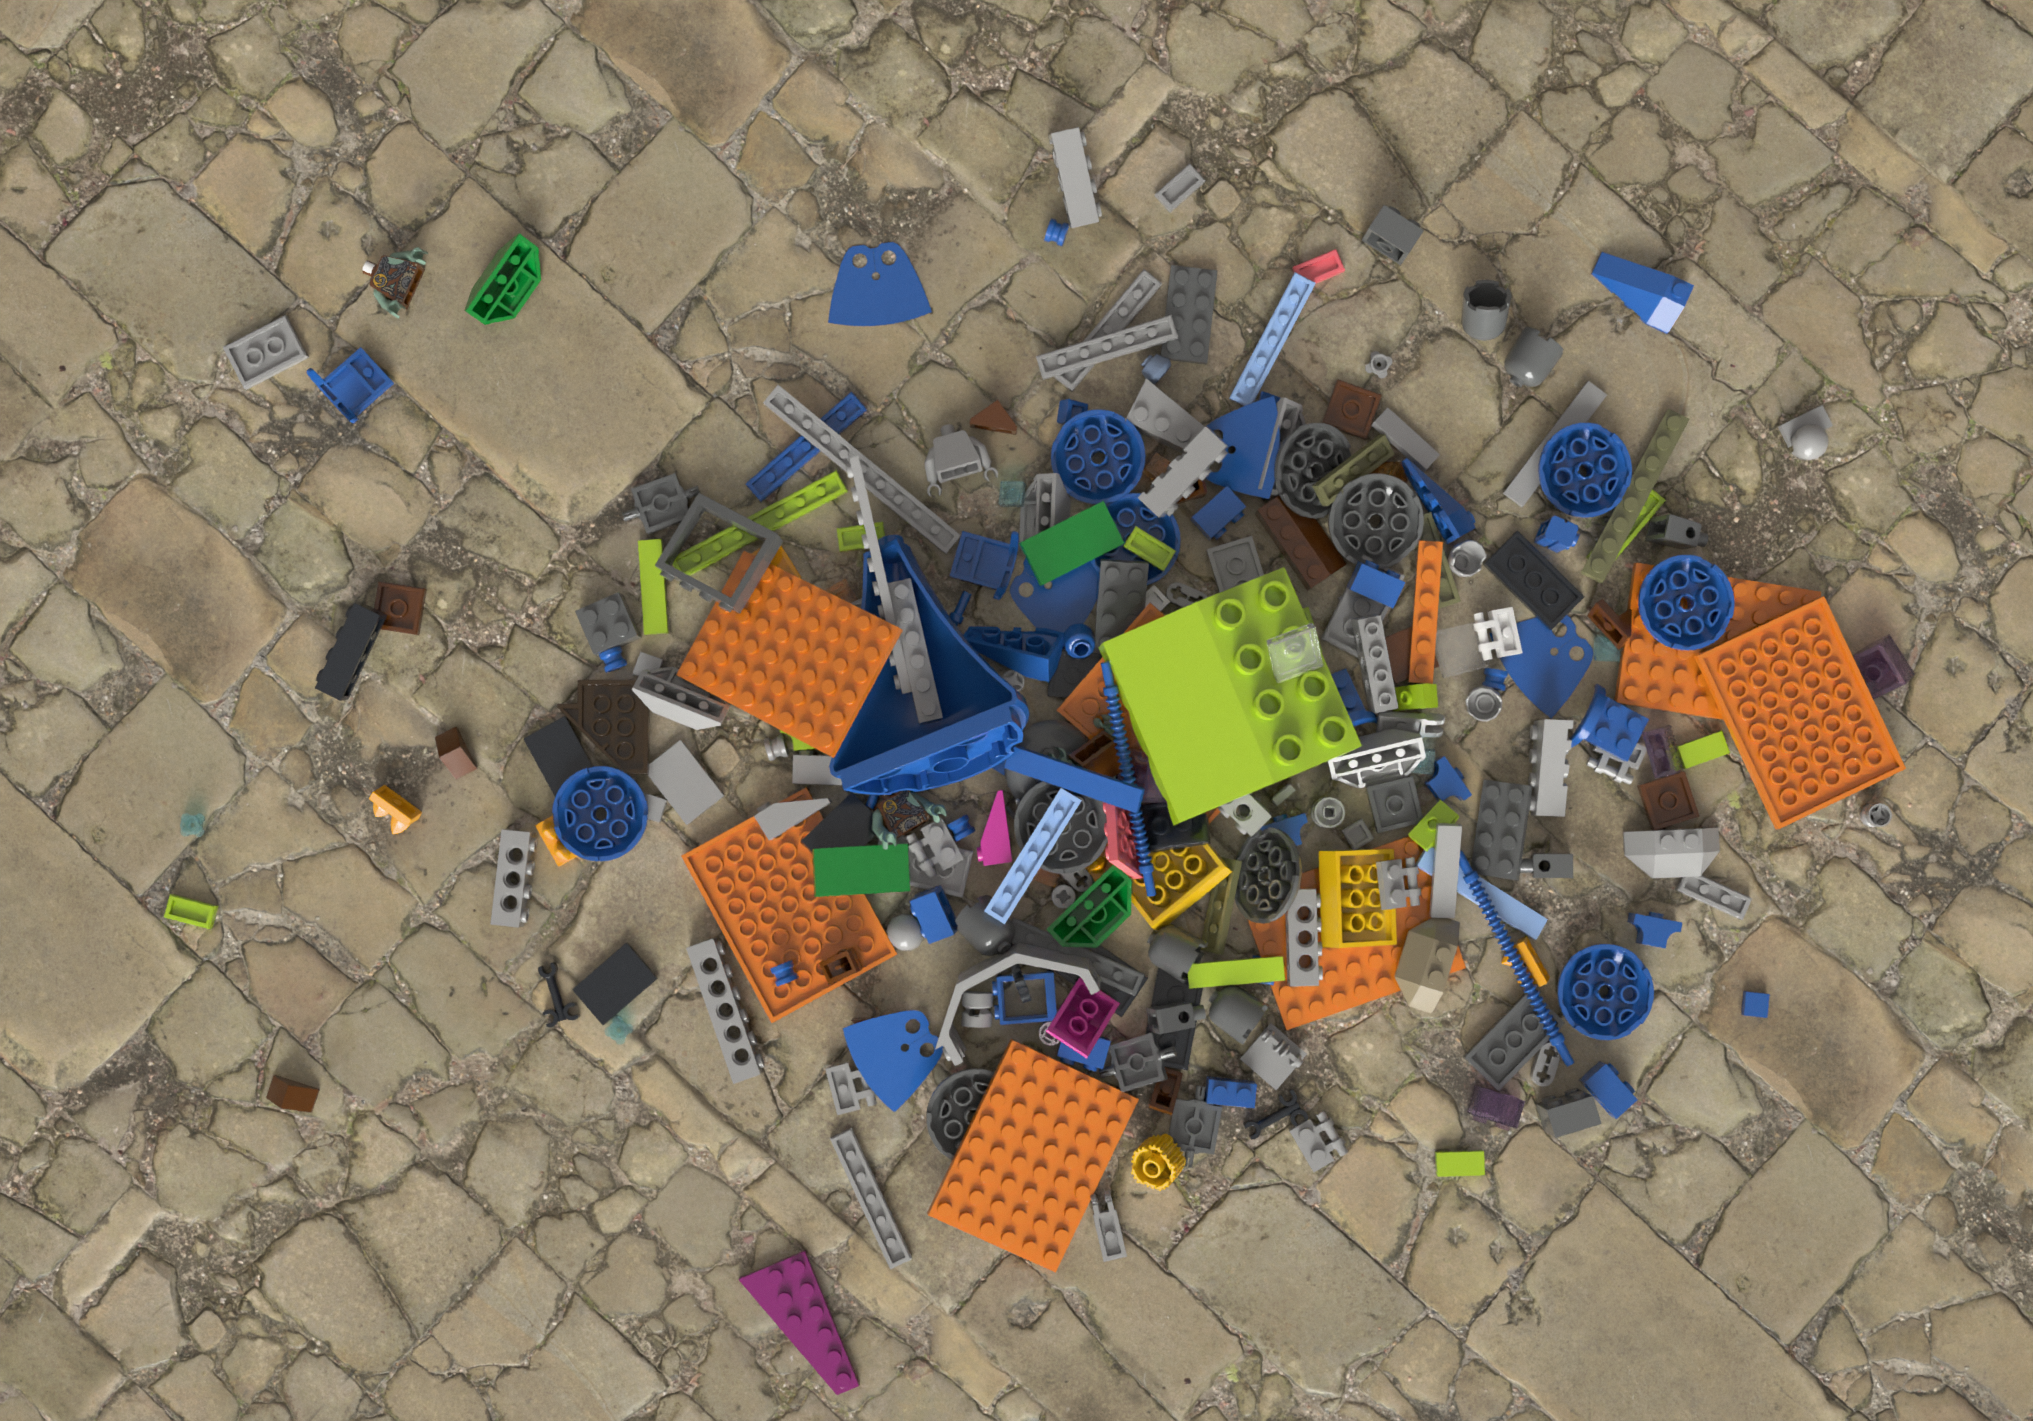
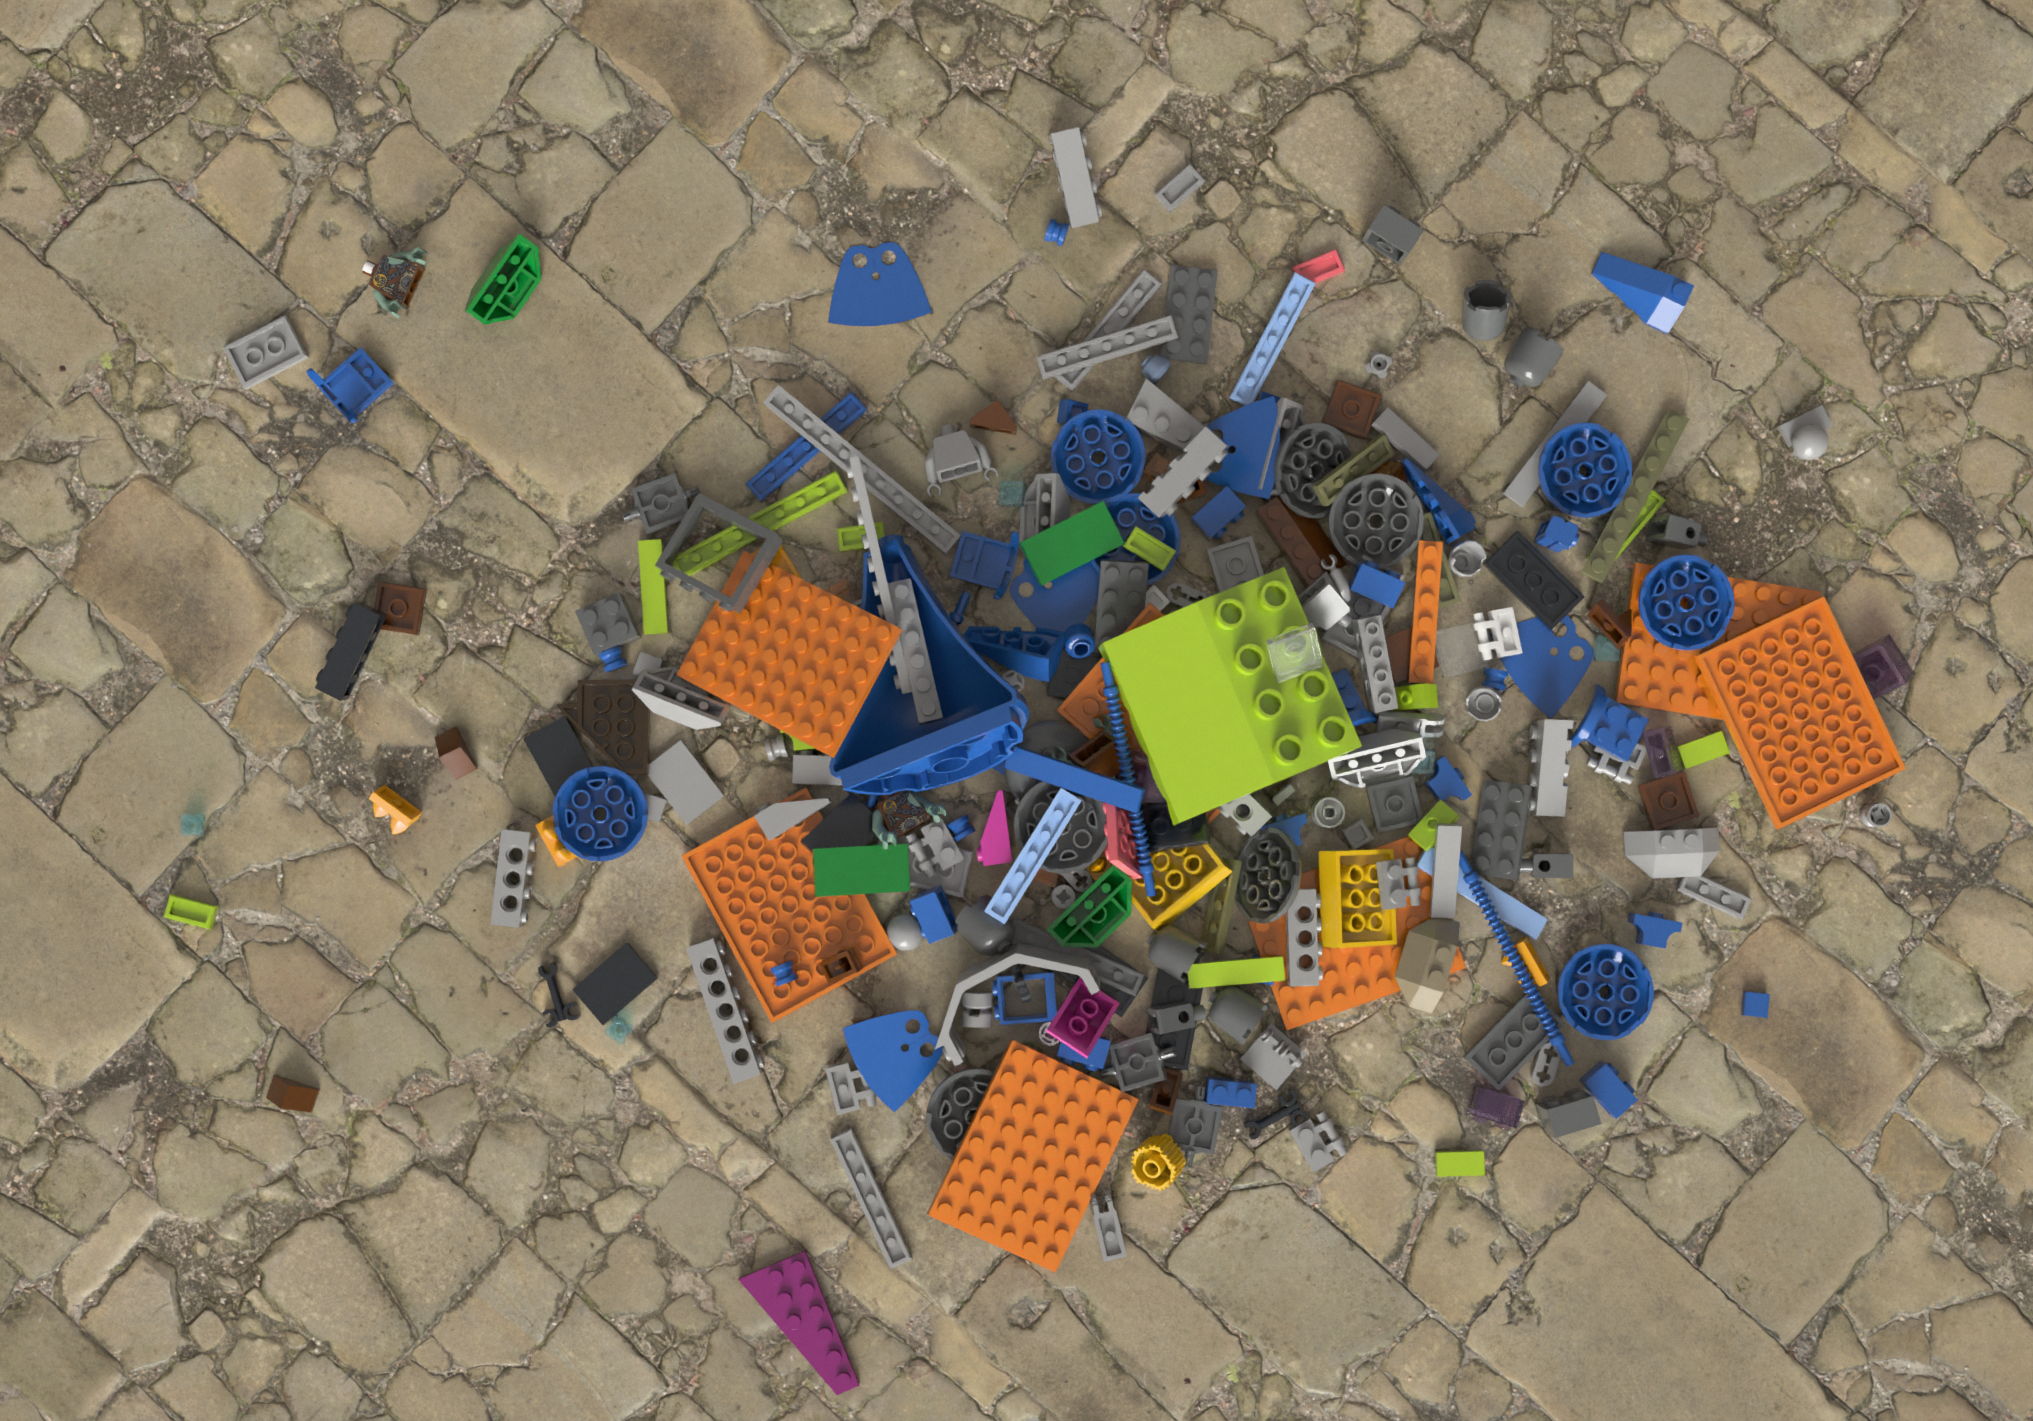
none -> light grey torso [1298,554,1352,630]

